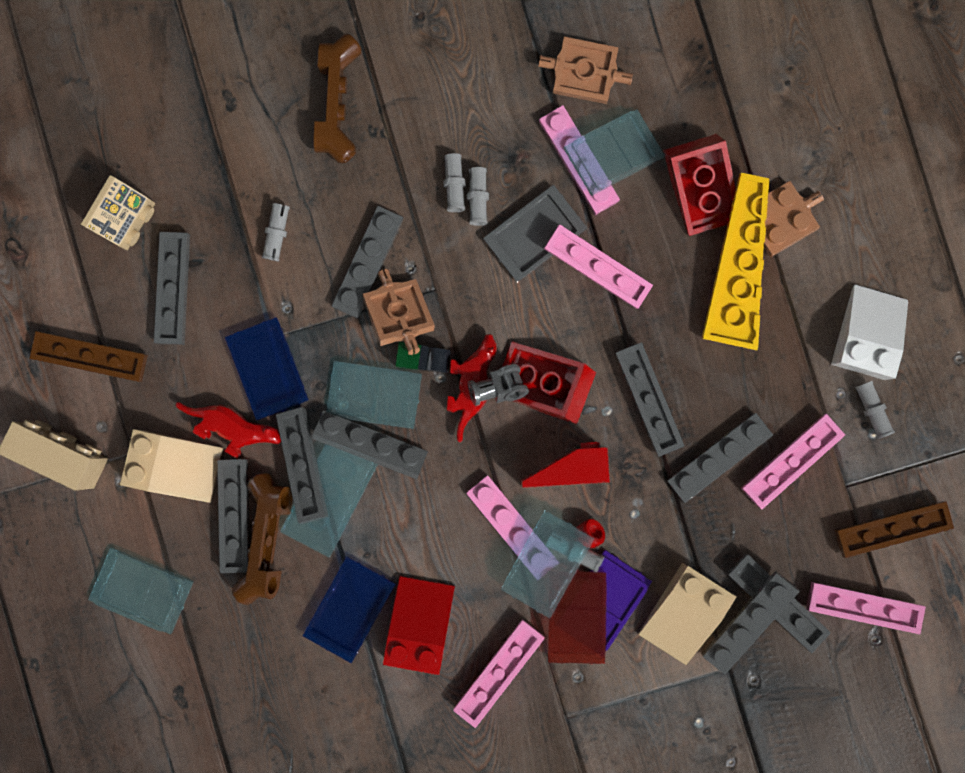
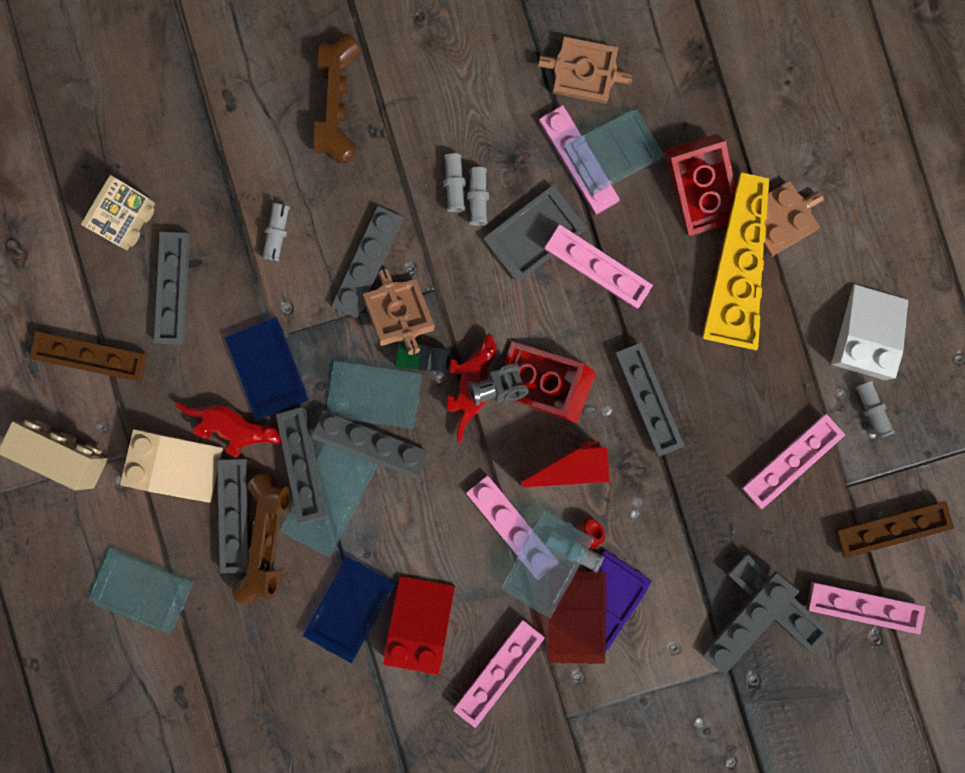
tan slope [638,563,736,665] -> none
dark grey plate [666,413,773,503] -> none

